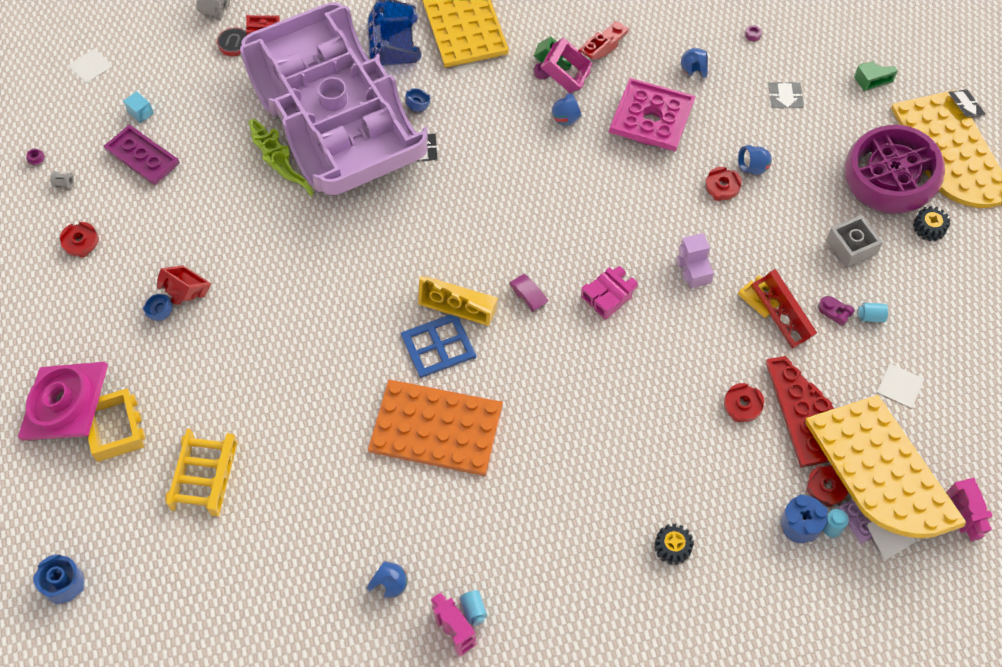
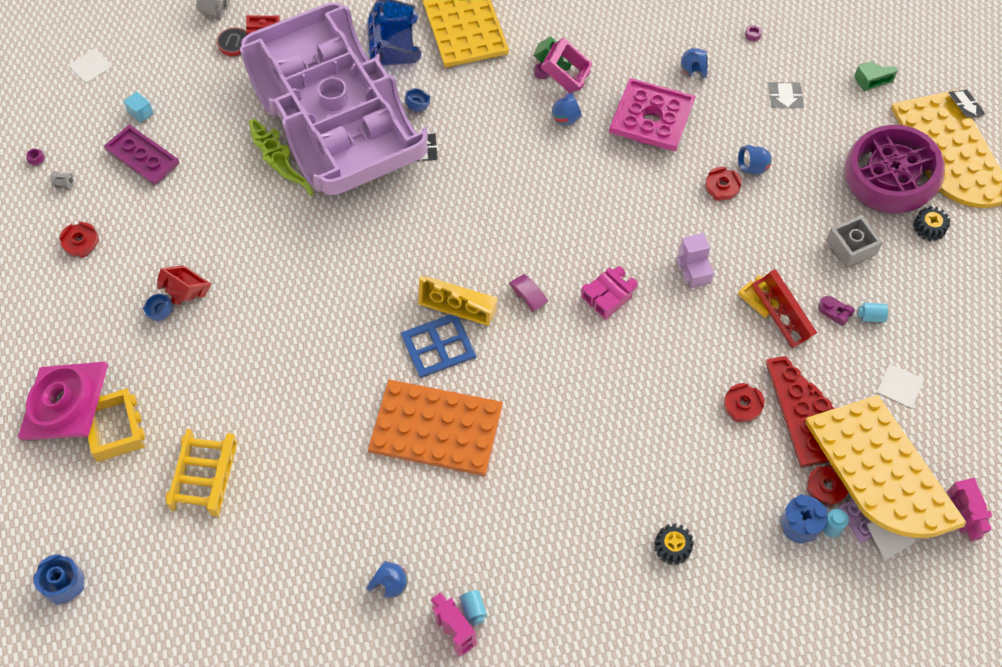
slope [578,21,629,59] -> none

